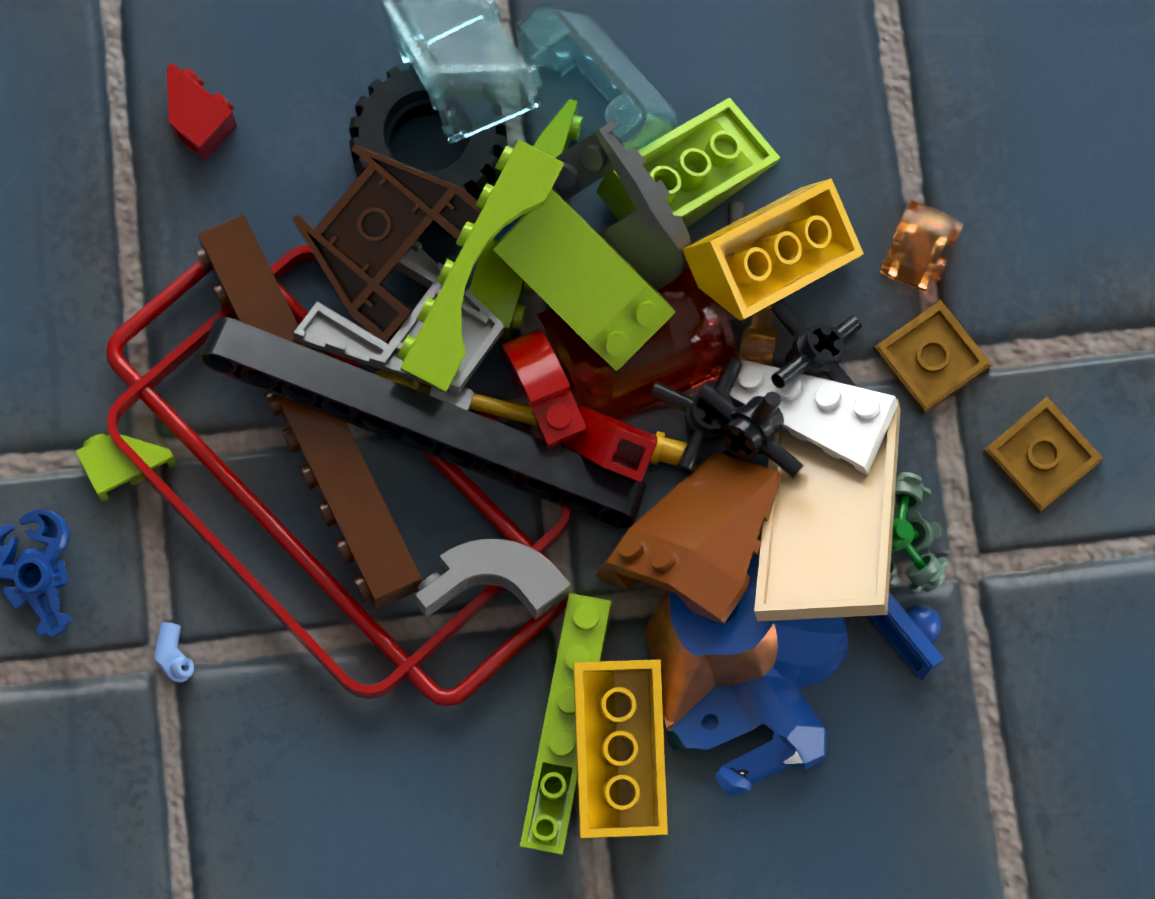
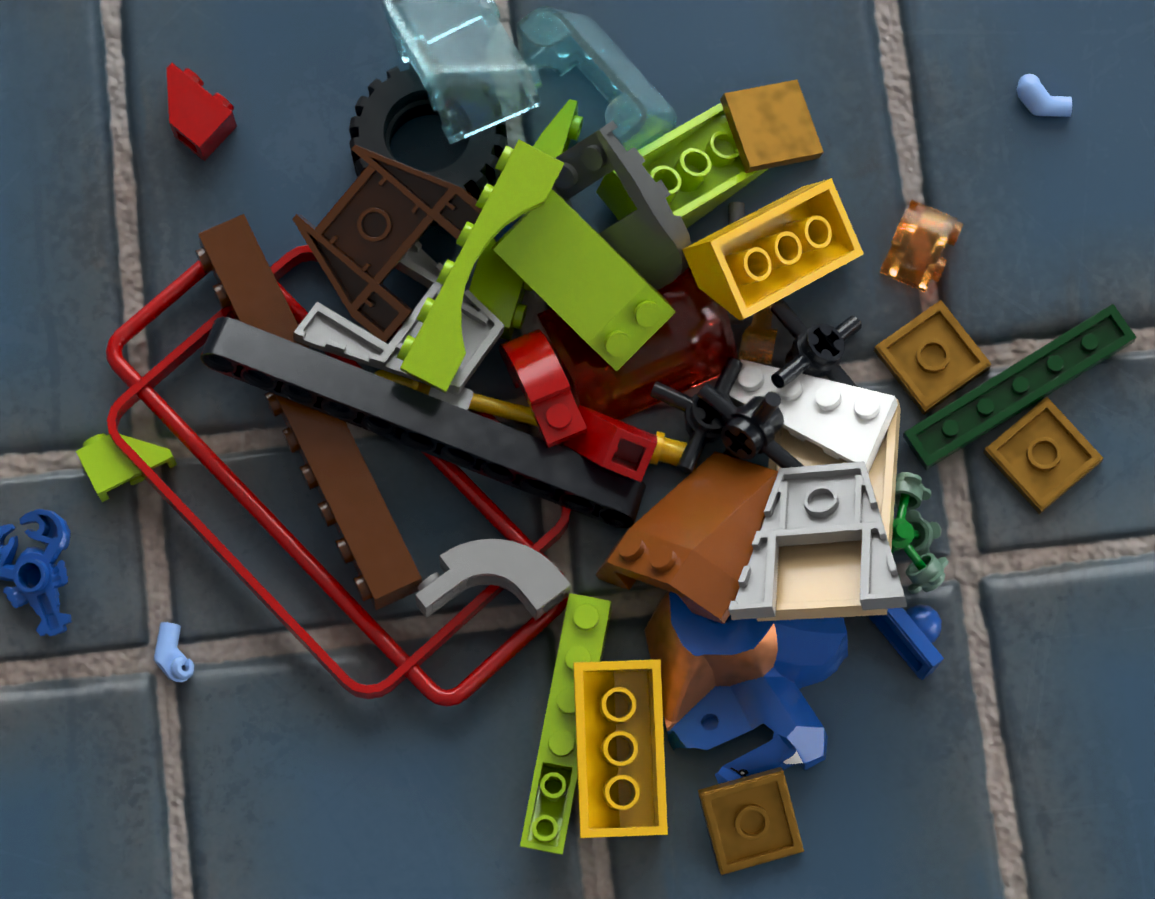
none -> pearl gold tile [698,767,804,875]
none -> pearl gold tile [720,79,824,173]
none -> light grey wing [729,461,907,620]
none -> dark green plate [903,304,1137,470]
none -> light blue arm [1016,74,1072,117]

